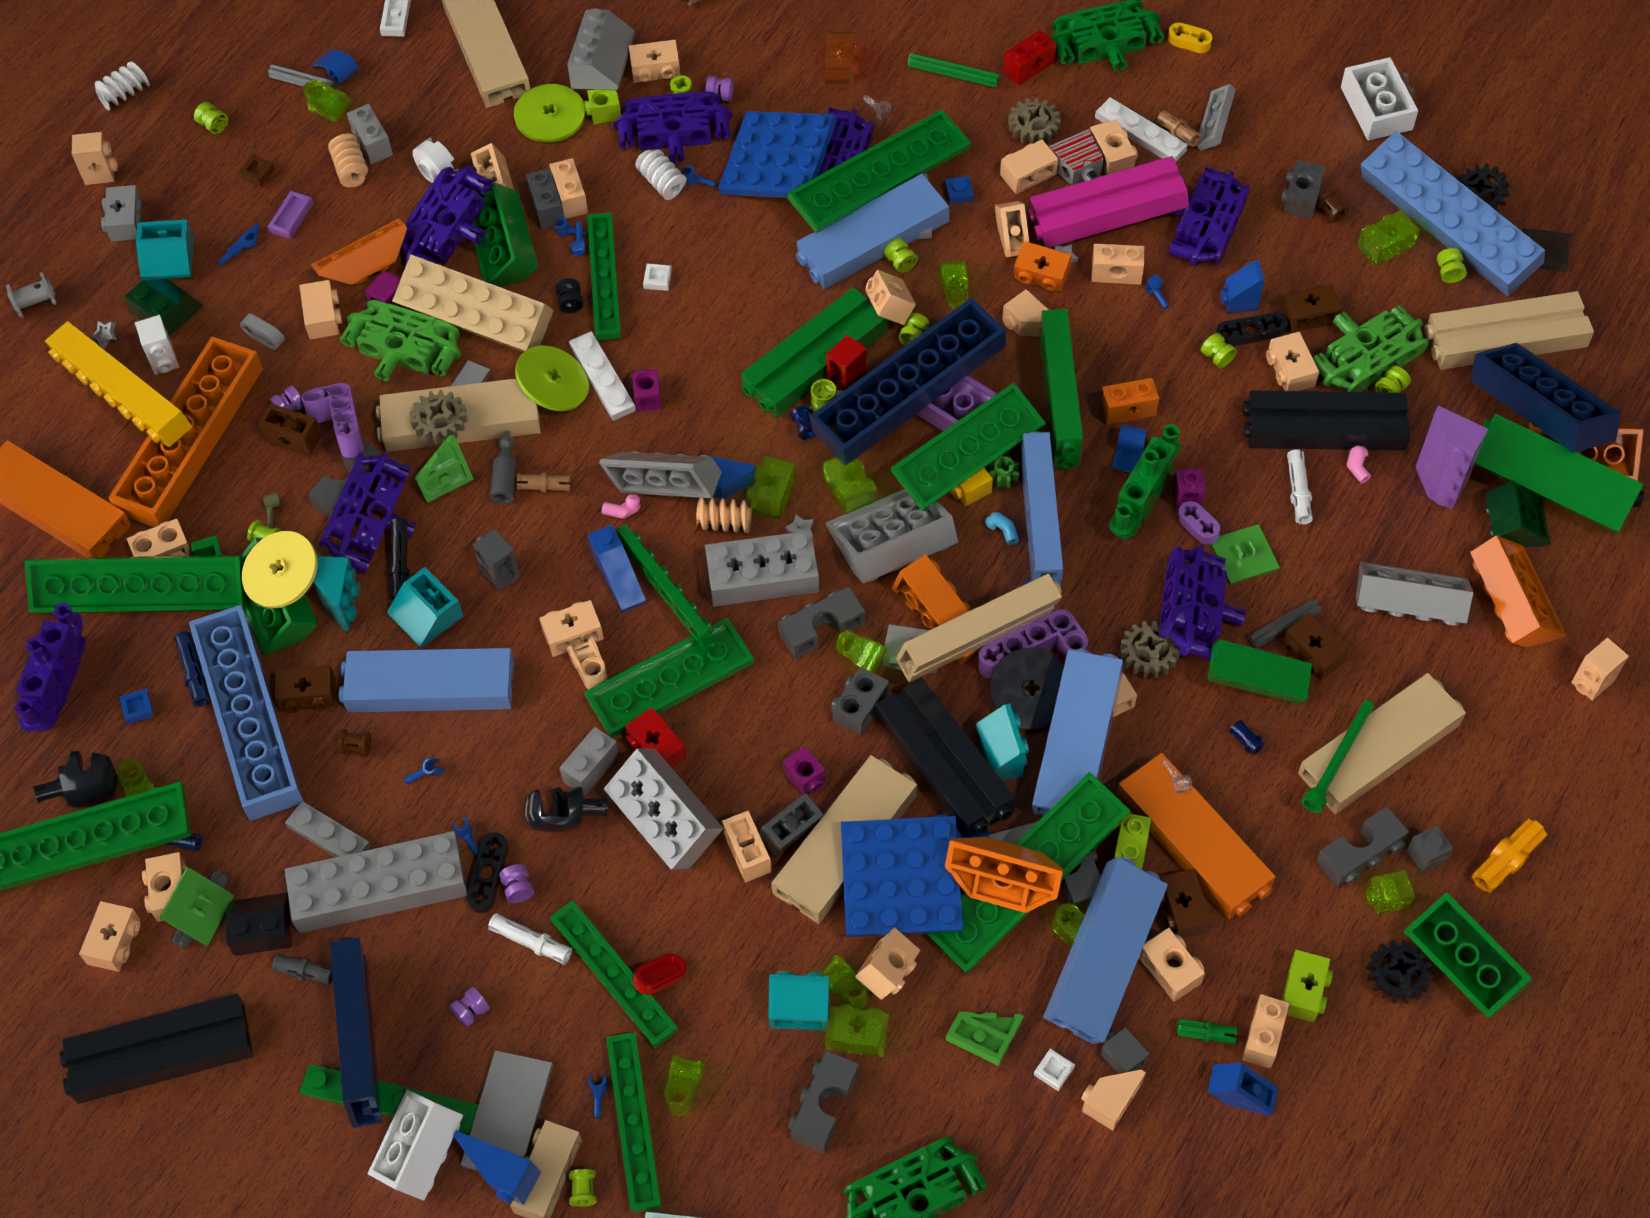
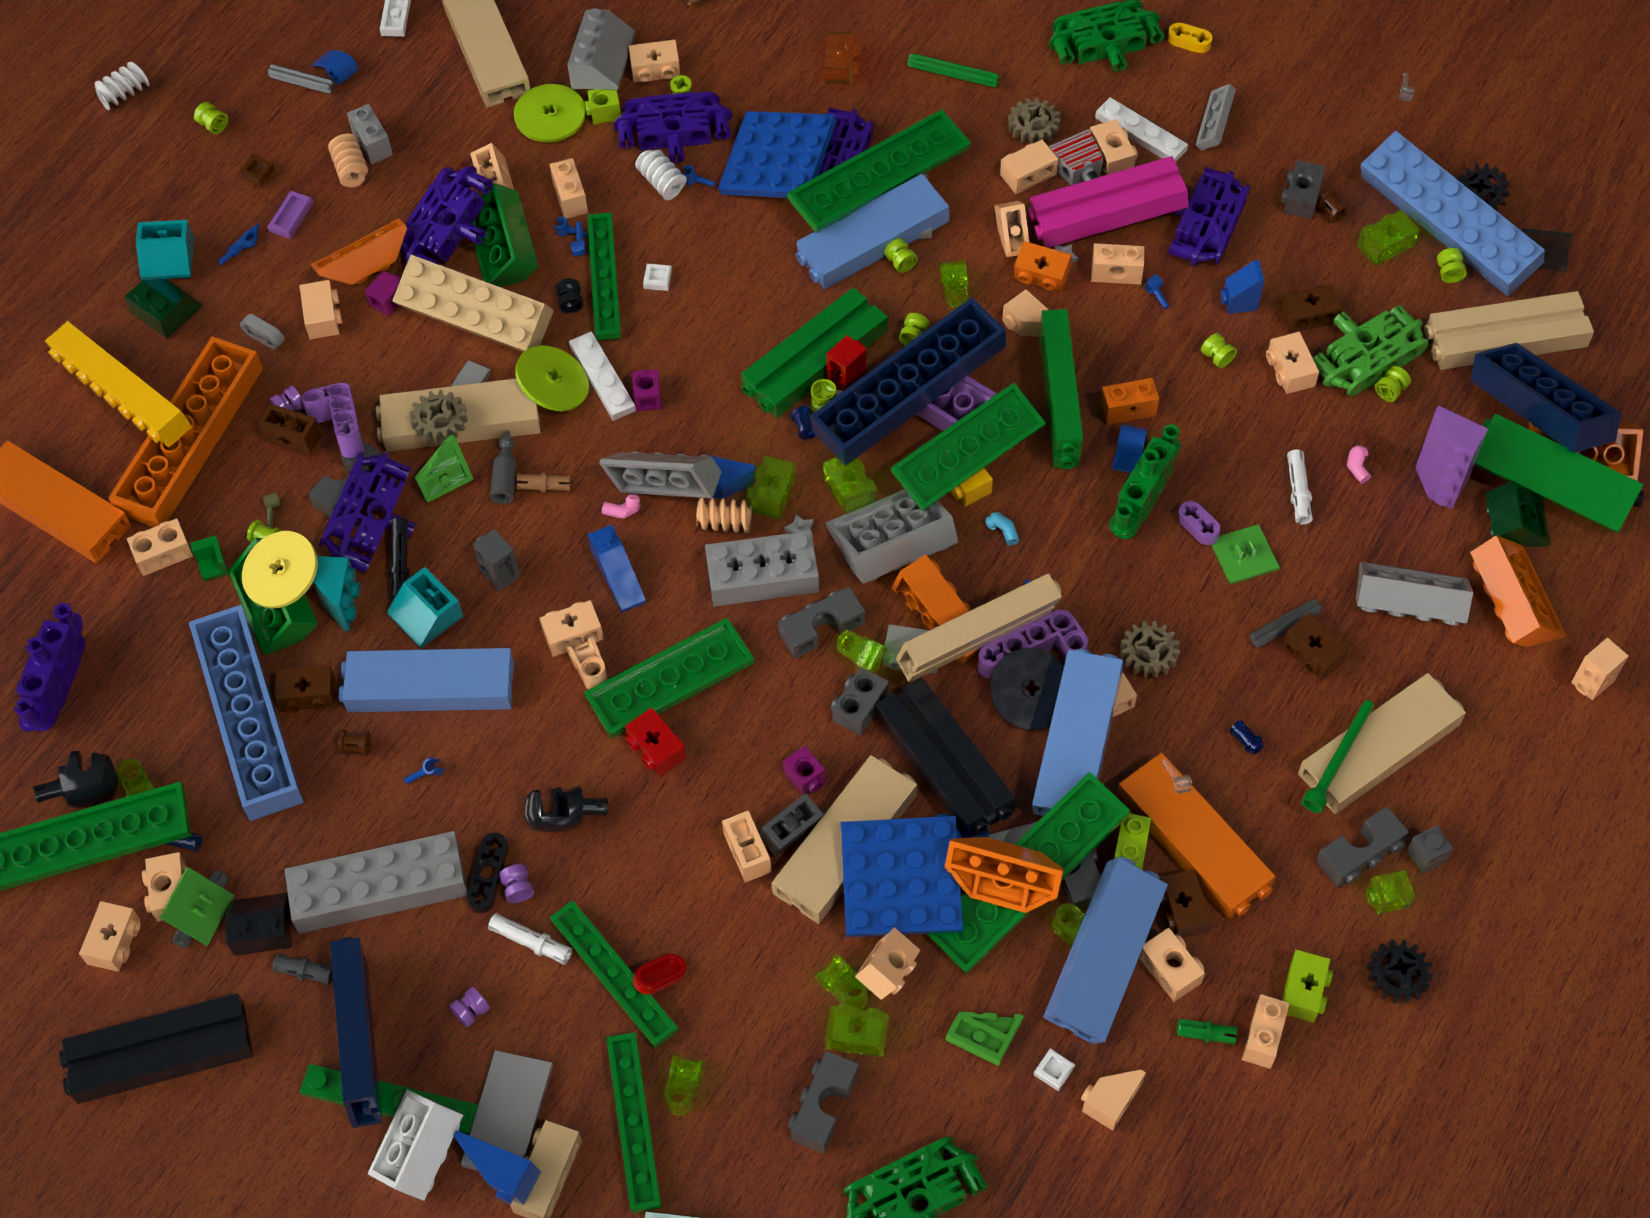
light grey hose [6,272,57,318] -> none
green plate [24,555,245,613] -> none
light nougat brick [72,132,118,185] -> none
light grey piece [91,321,117,350] -> none
light grey brick [101,185,142,242] -> none
blue plate [119,689,154,725] -> none
white brick [135,315,179,375] -> none
dark blue pin [174,631,211,707] -> none
light grey plate [285,801,371,857] -> none
clear neon green piece [303,80,351,122] -> none
bright green piece [339,300,461,382] -> none
white piece [413,137,475,191] -> none
blue hand [452,817,479,857] -> none
dark grey brick [526,168,564,230] -> none
light grey brick [559,727,619,797] -> none
lime bush [569,1169,597,1207] -> none
blue hand [589,1074,608,1119] -> none
light grey brick [604,748,724,870] -> none
green plate [616,524,713,650] -> none
medium lavender wheel [706,75,734,102] -> none
teal slope [769,971,830,1031] -> none
clear hand [863,95,891,119] -> none
light nougat brick [865,270,916,325] -> none
blue plate [945,176,974,204] -> none
teal slope [975,703,1029,781] -> none
bright green gear [988,456,1019,488] -> none
red brick [1003,29,1056,86] -> none
medium blue brick [1020,431,1064,588] -> none
dark grey brick [1101,1027,1149,1074] -> none
medium nougat pin [1157,110,1201,147] -> none
dark purple piece [1159,545,1246,661] -> none
magenta brick [1173,468,1206,509] -> none
green piece [1207,639,1312,704] -> none
blue slope [1208,1063,1278,1116] -> none
black beam [1216,312,1288,346] -> none
black brick [1242,390,1411,451] -> none
white brick [1341,57,1418,141] -> none
green slope [1403,892,1532,1019] -> none
light orange piece [1472,818,1548,893] -> none

